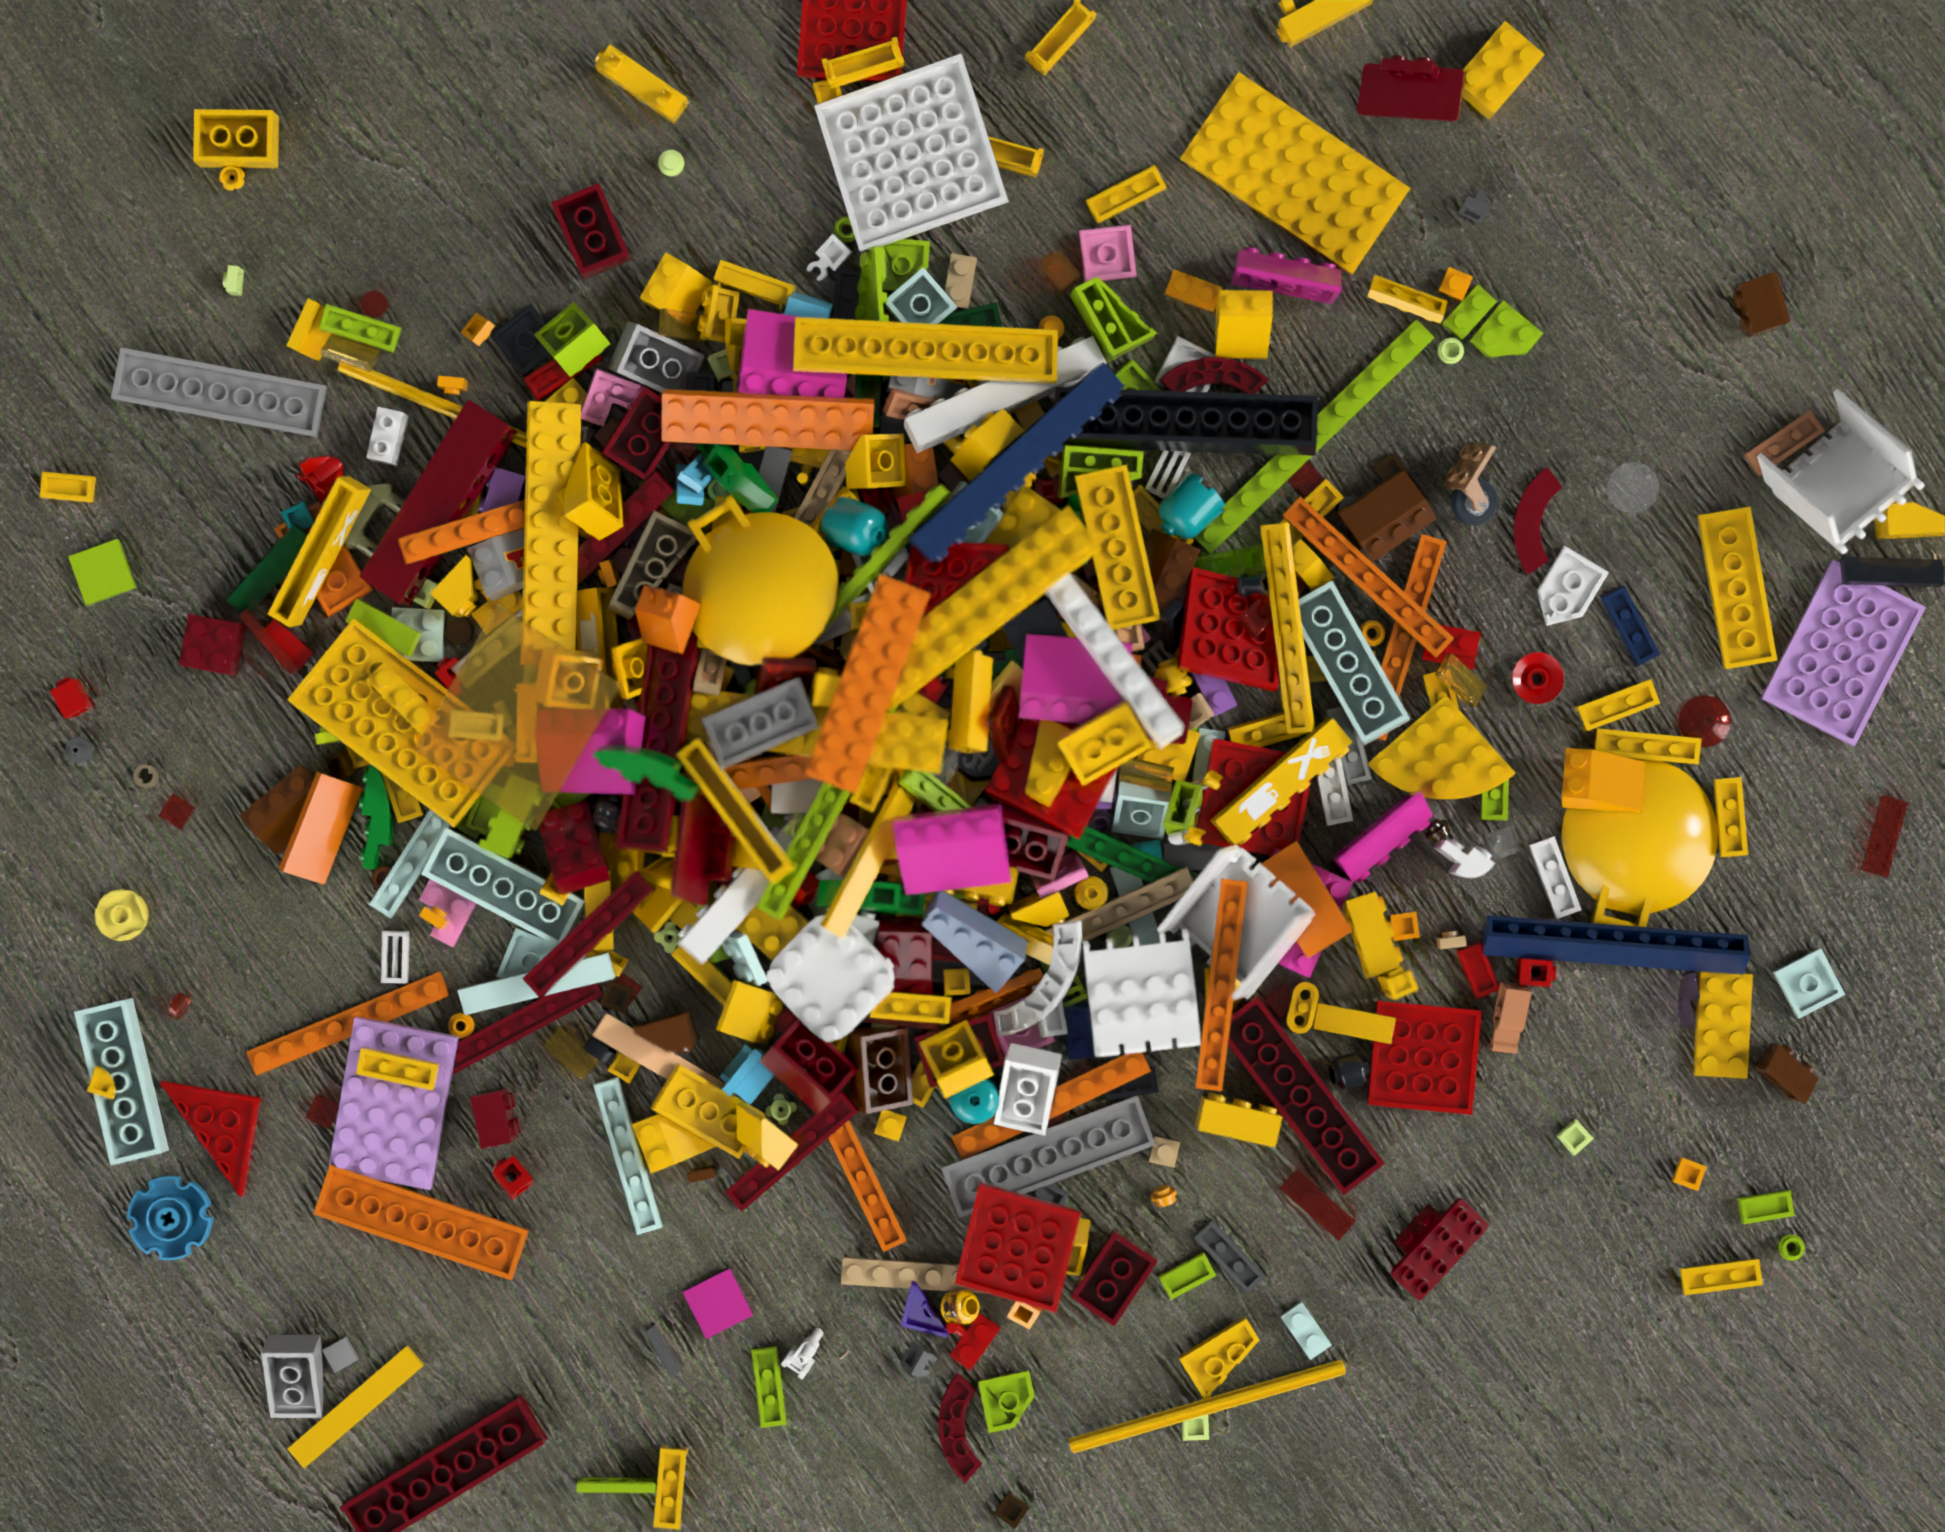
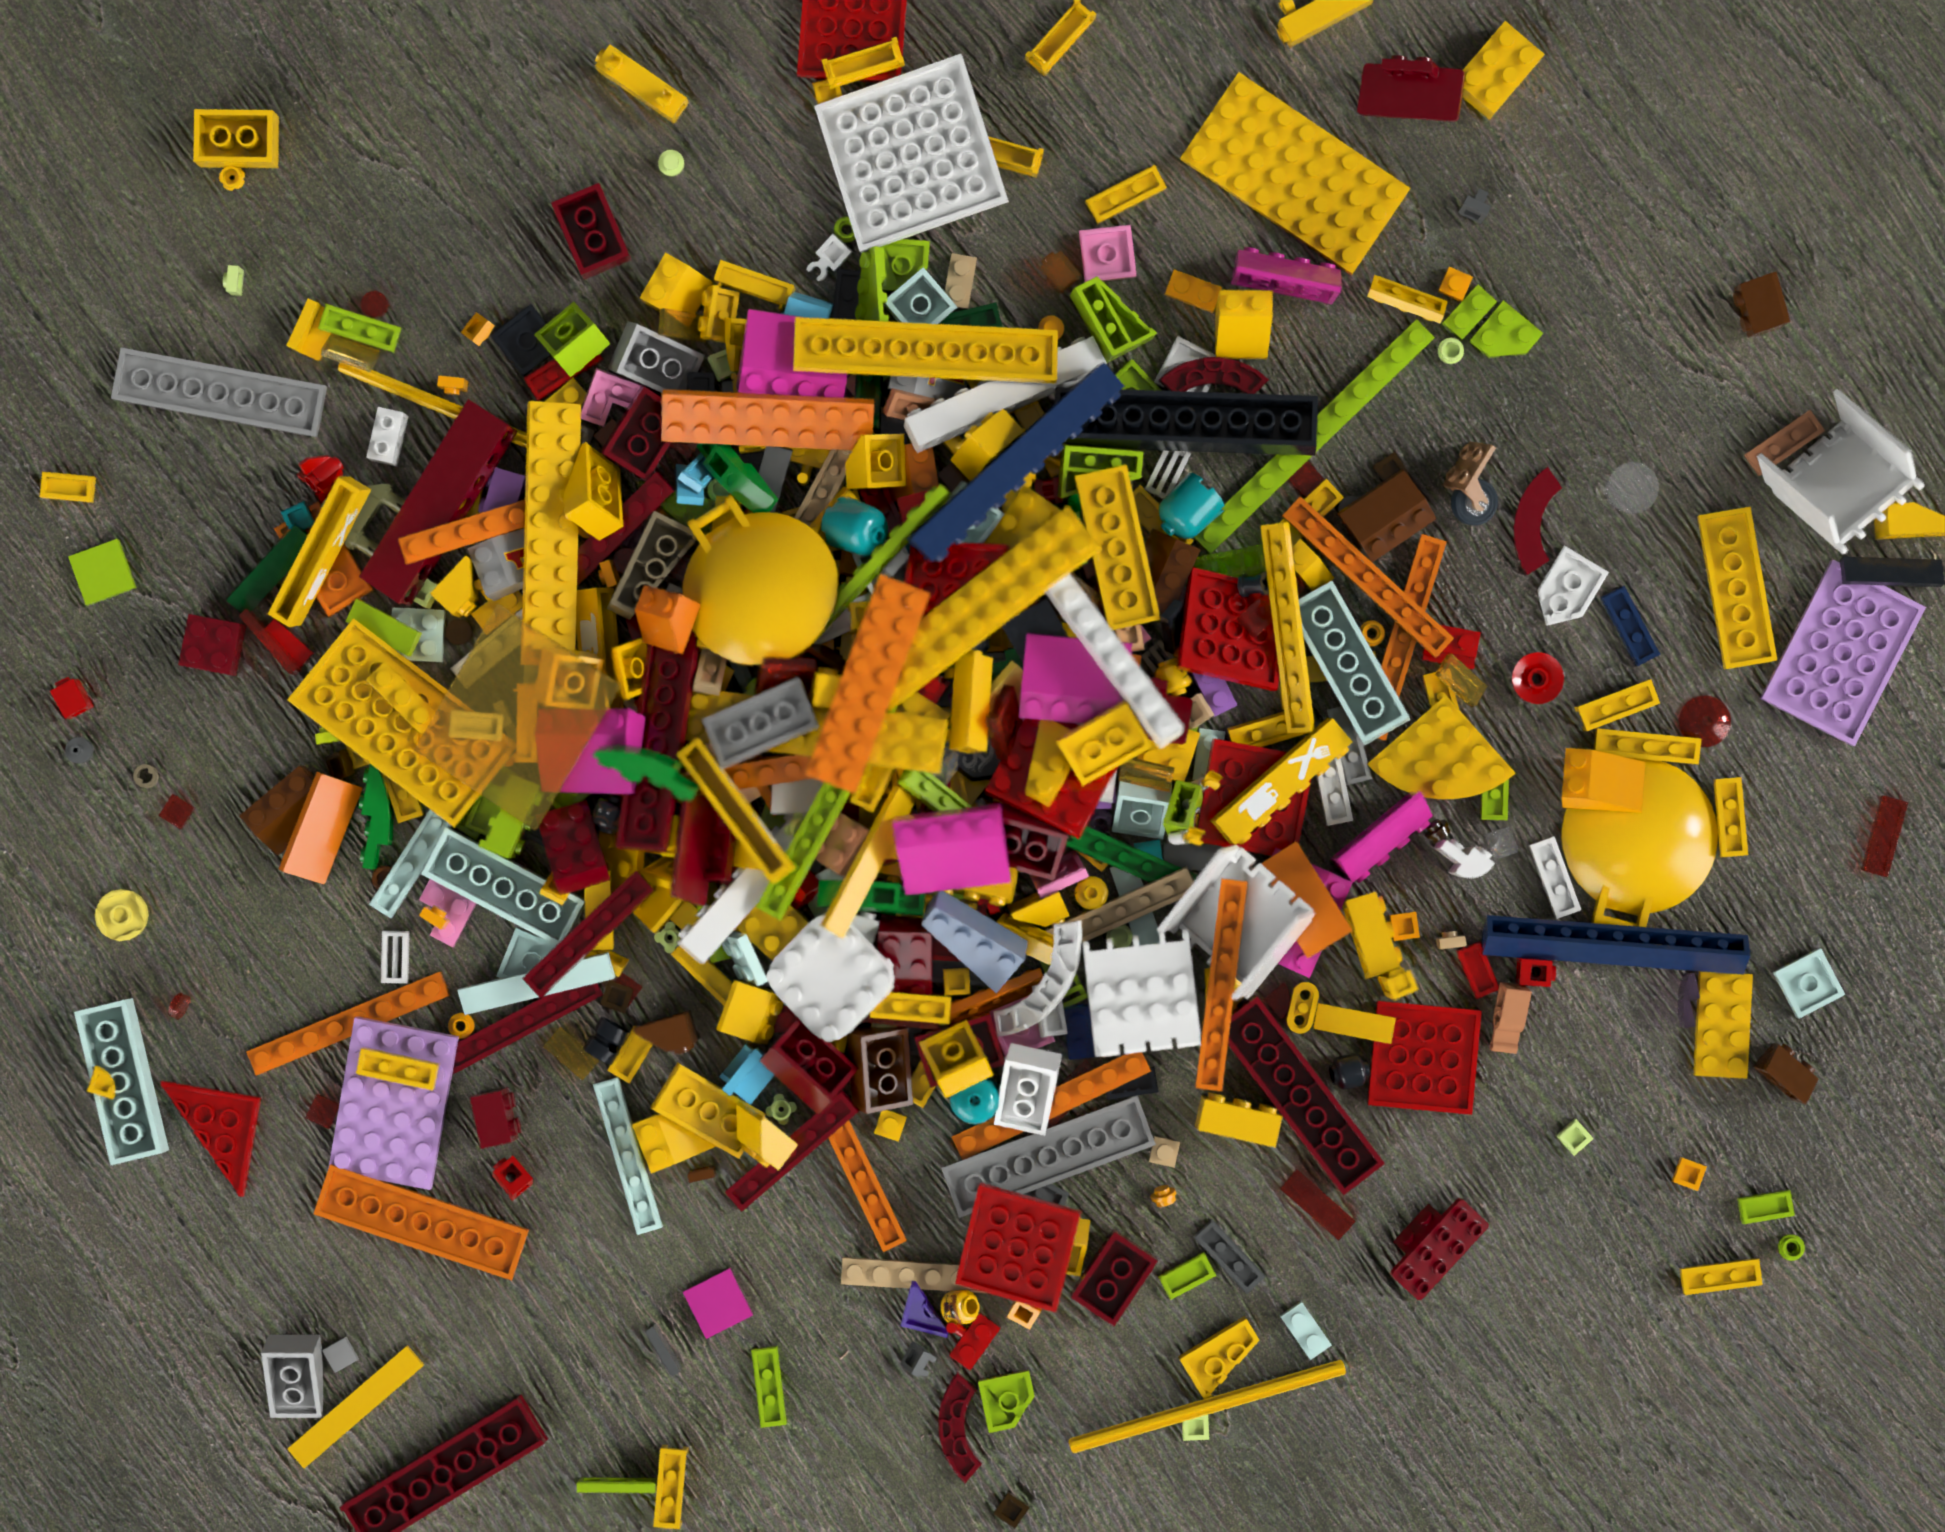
dark azure piece [127,1175,213,1260] -> none
red bracket [435,657,463,697] -> none
light nougat tile [592,1012,737,1096] -> none
white piece [781,1328,823,1380] -> none

